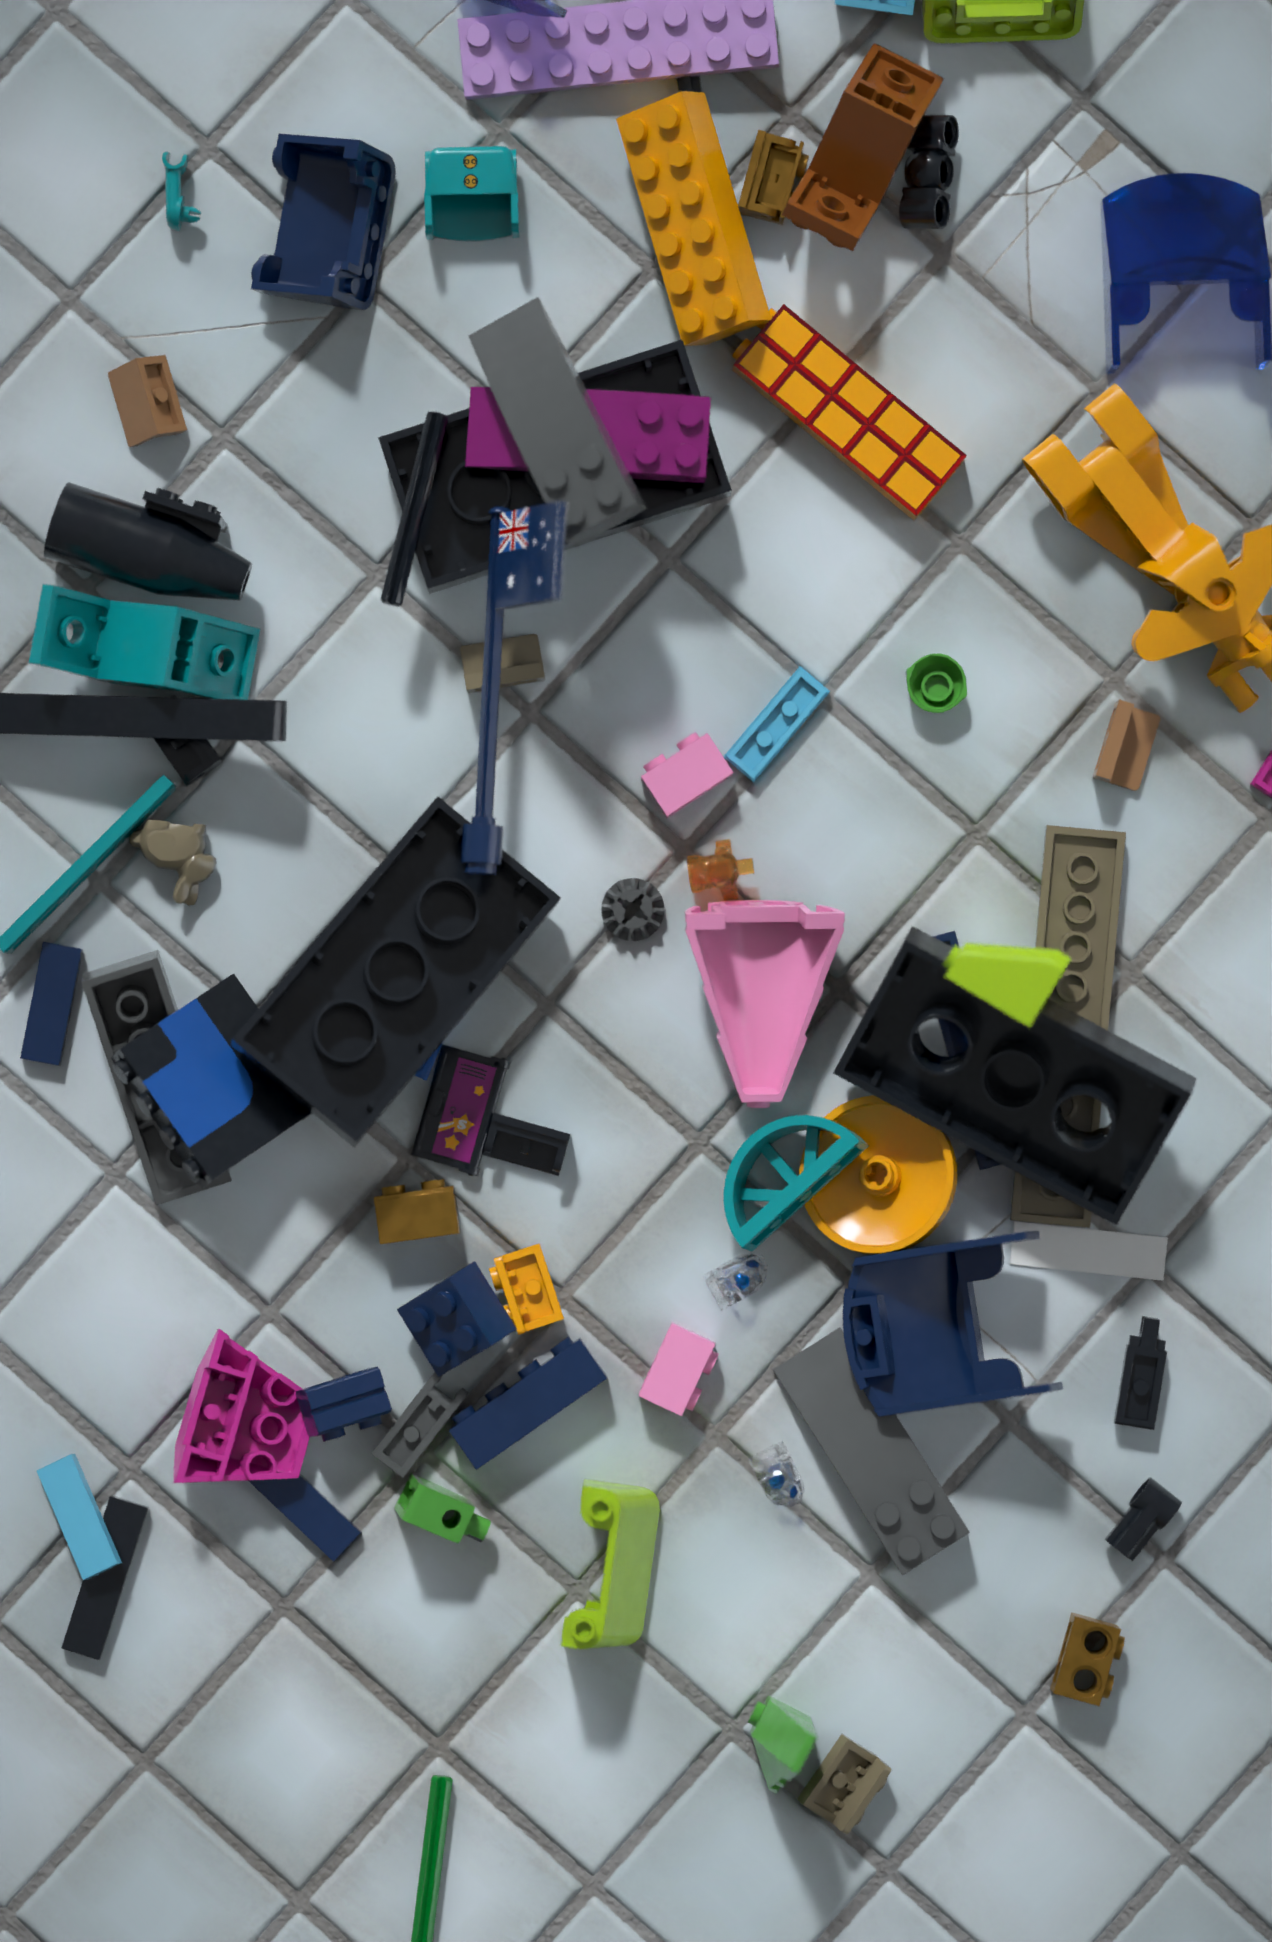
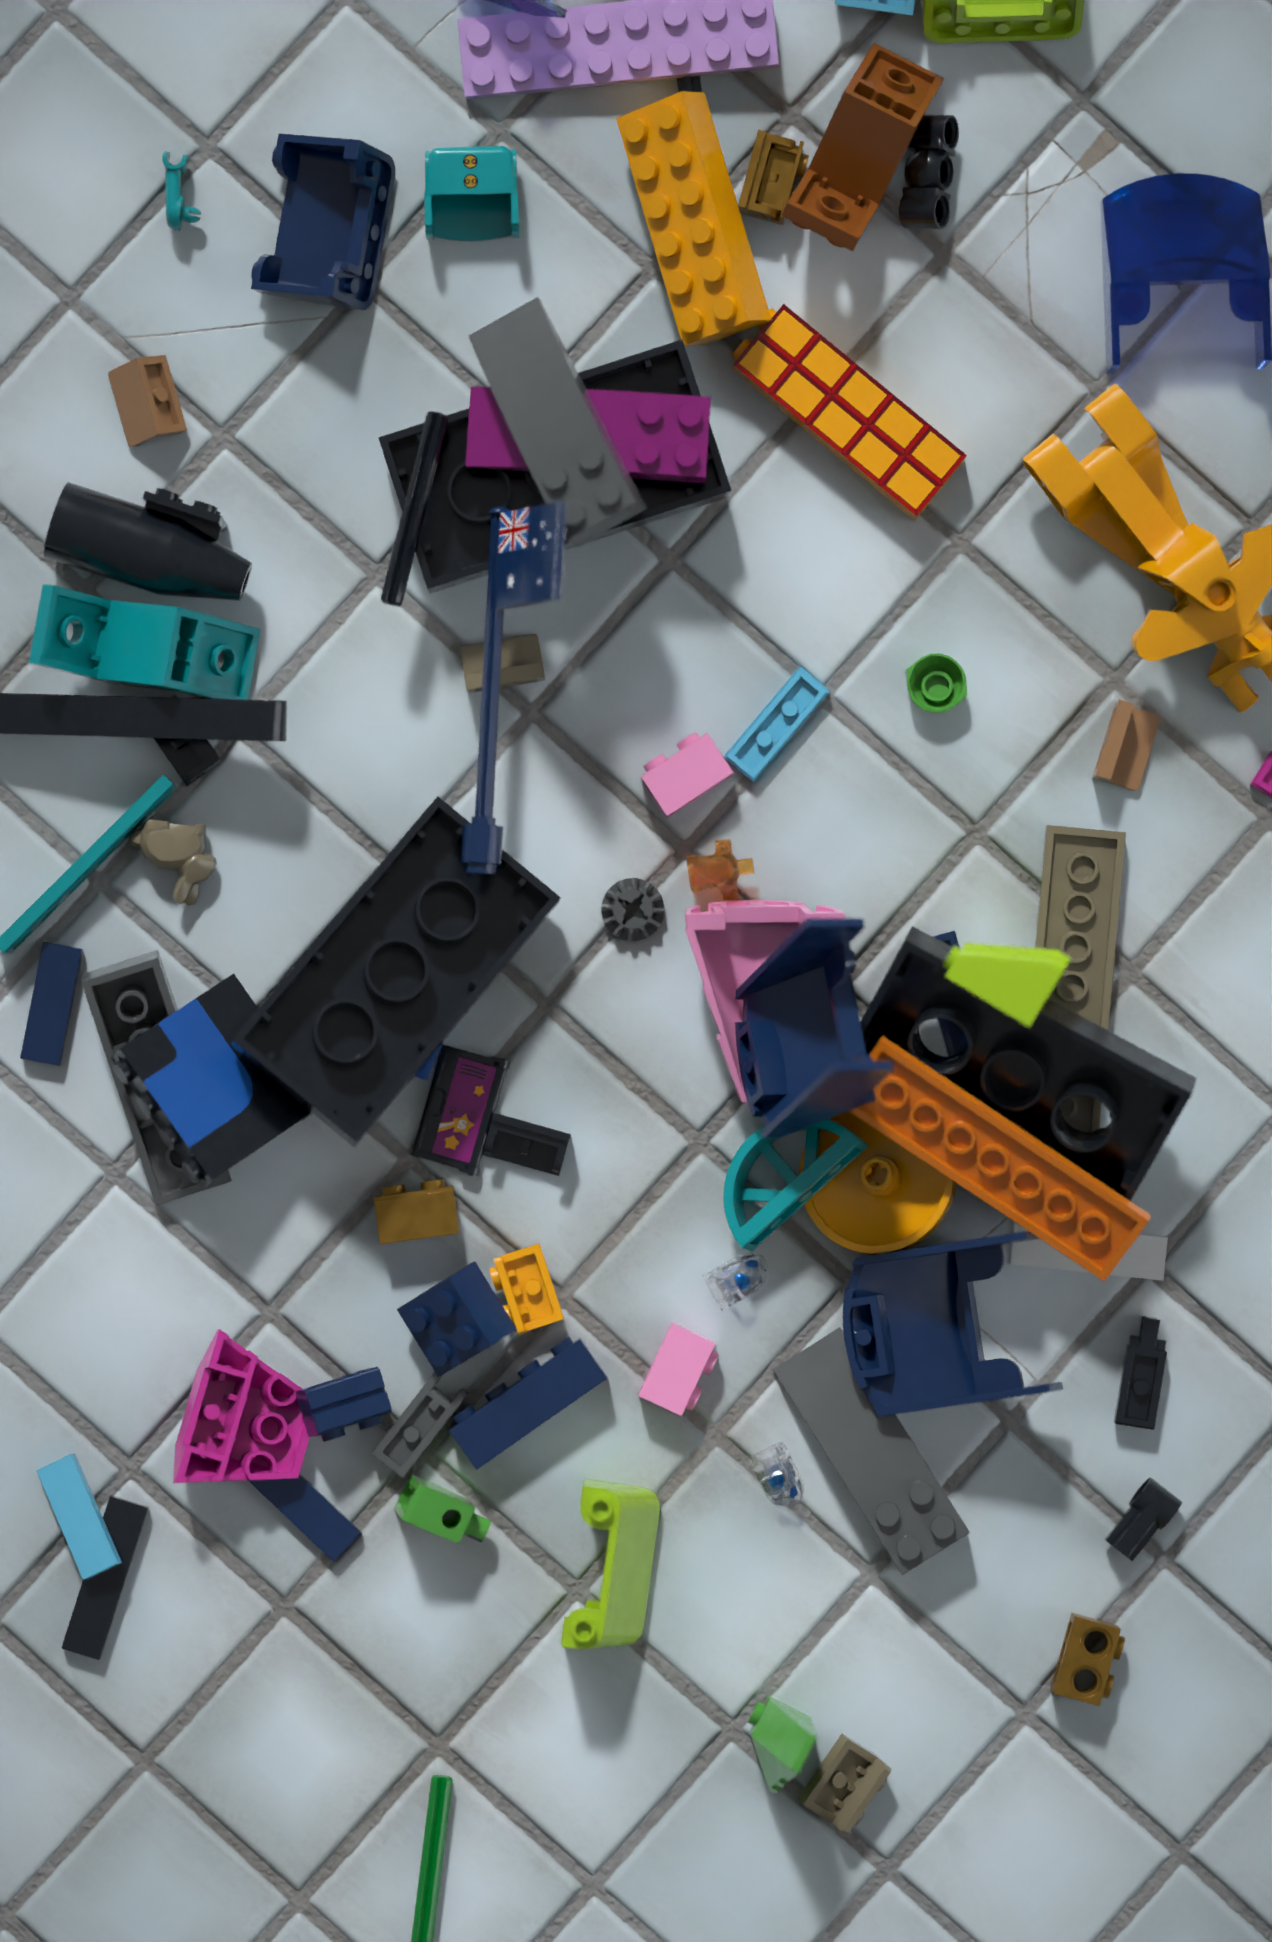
none -> dark blue windscreen [735,919,894,1138]
none -> orange plate [849,1036,1151,1282]

